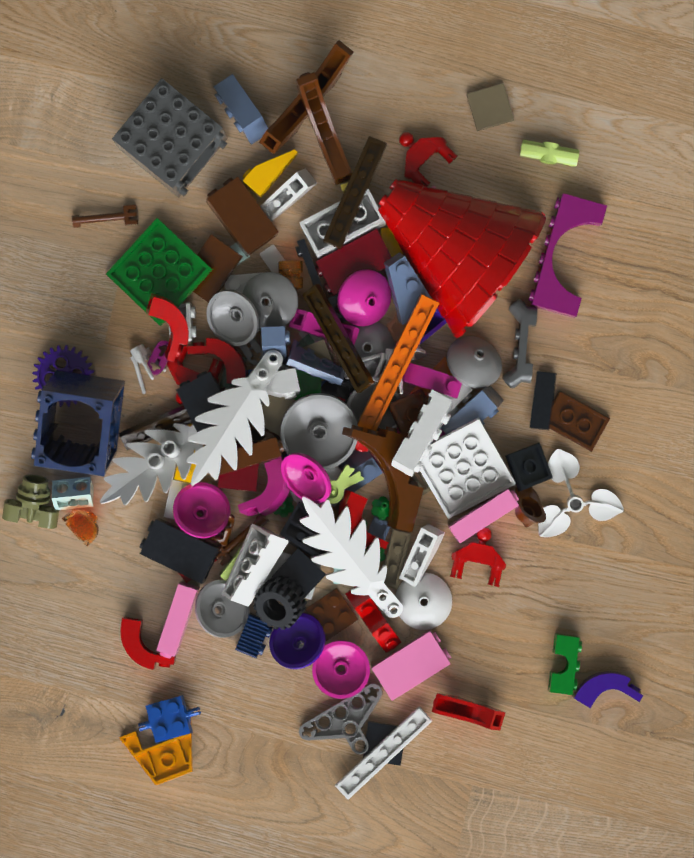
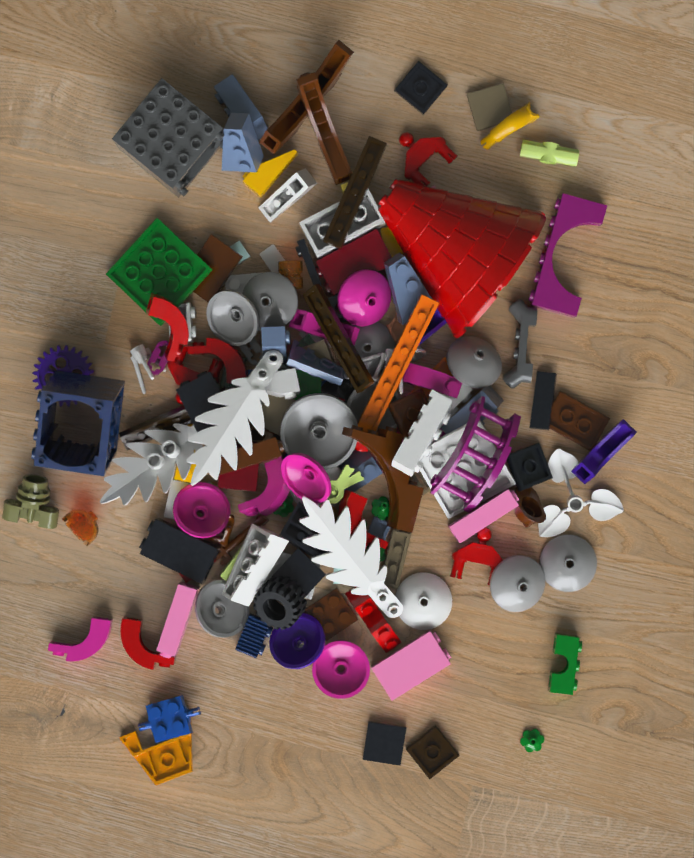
light aqua brick [52,477,94,510] -> none
reddish brown hinge [72,205,138,228] -> none
reddish brown brick [206,177,279,257] -> none
light grey beam [299,684,383,754] -> none
white tile [335,706,432,799] -> none
white slope [399,524,445,587] -> none
red arch [431,693,506,731] -> none
dark purple arch [572,671,643,708] -> none
none -> dark pink arch [48,617,113,662]
none -> sand blue wedge [222,113,264,172]
none -> black tile [394,61,448,115]
none -> dark brown tile [406,725,460,780]
none -> magenta fence [430,396,521,513]
none -> yellow piece [480,102,540,150]
none -> light grey dish [490,555,545,612]
none -> green plant [520,729,544,752]
none -> light grey dish [539,535,597,592]
none -> dark purple arch [571,419,637,484]

